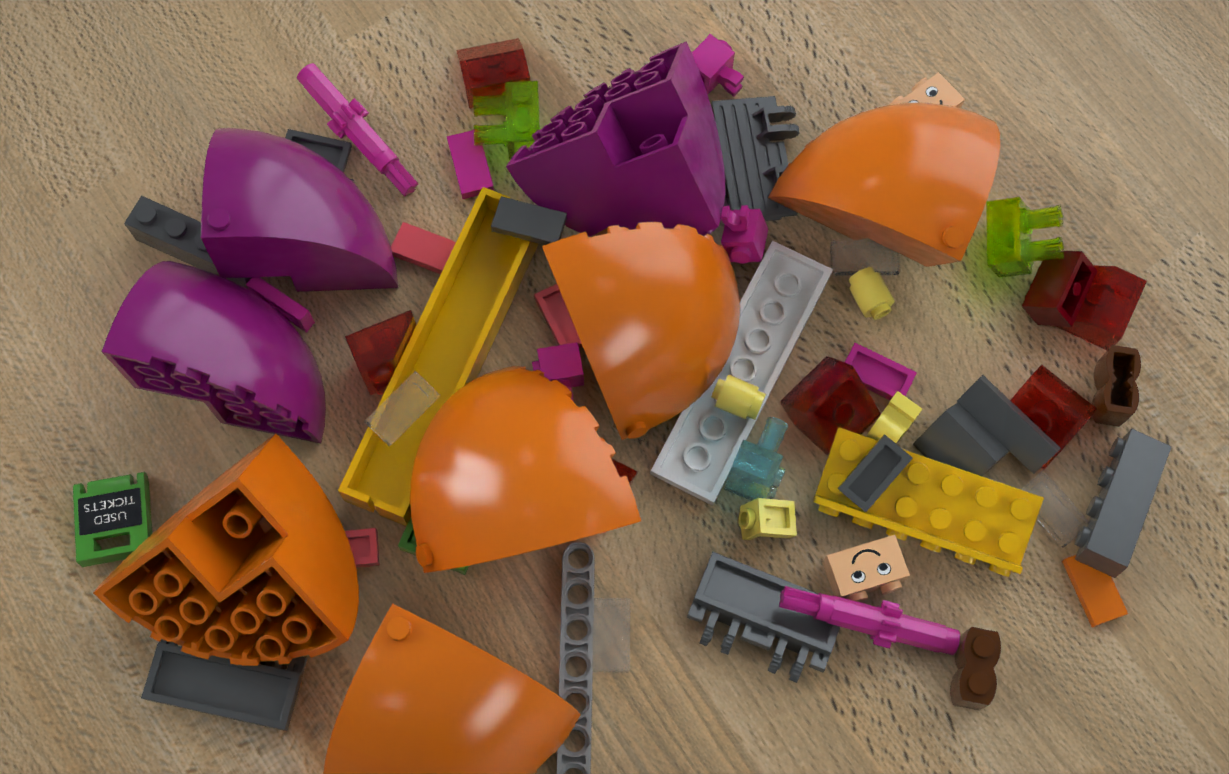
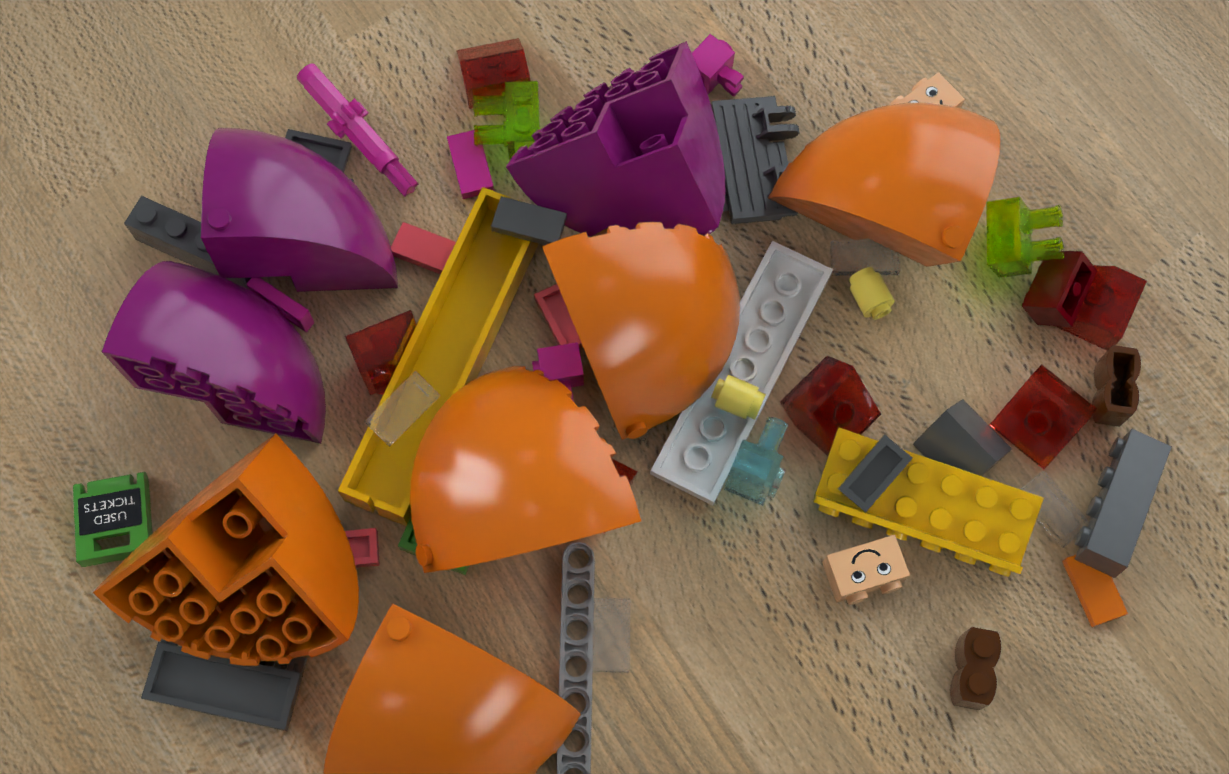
dark grey hinge [687,552,840,683] -> none
dark pink brick [721,205,769,264] -> none
light yellow bracket [738,498,797,540] -> none
dark pink piece [779,586,960,655] -> none
dark pink tile [839,343,917,400] -> none
light yellow leg [867,391,922,444] -> none
dark grey tile [957,375,1060,474] -> none

